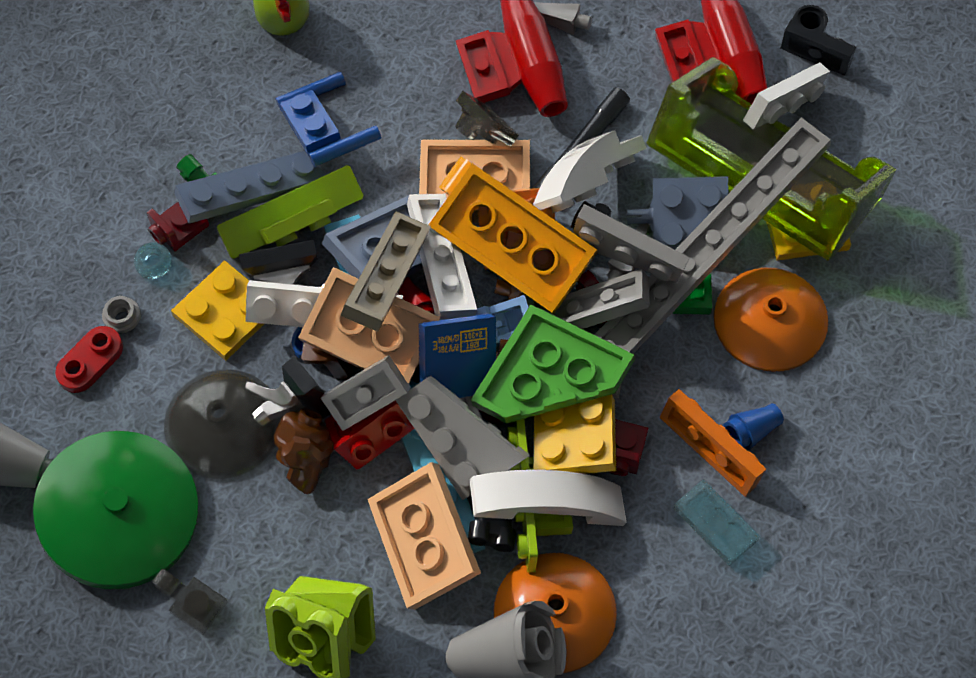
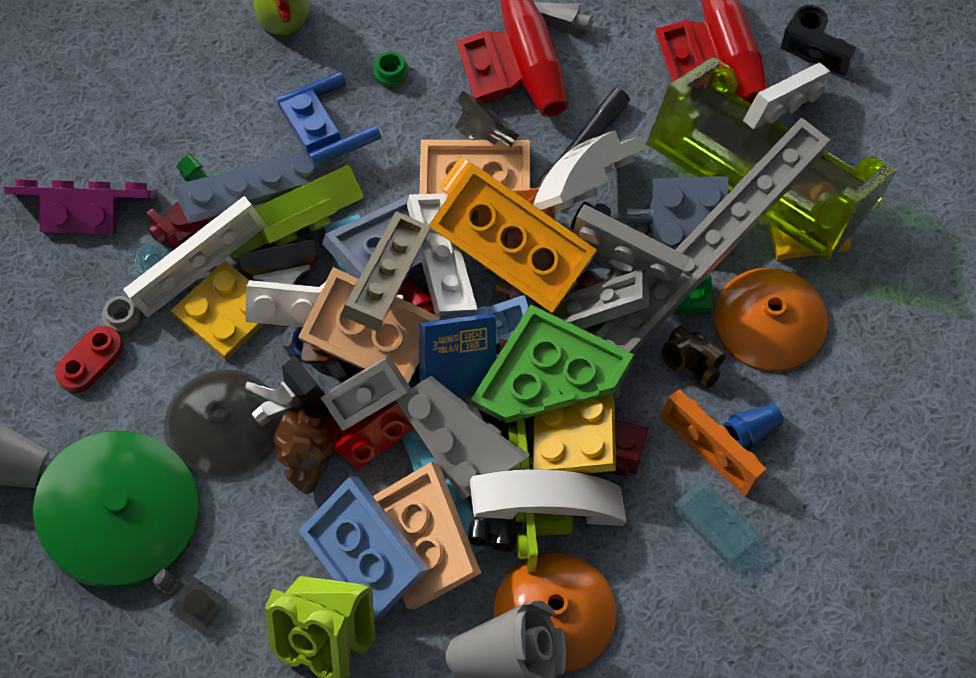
none -> magenta bracket [4,179,158,234]
none -> white plate [123,196,267,318]
none -> medium blue plate [298,477,429,623]
none -> green plate [373,52,408,86]
none -> dark brown plate [662,326,727,388]

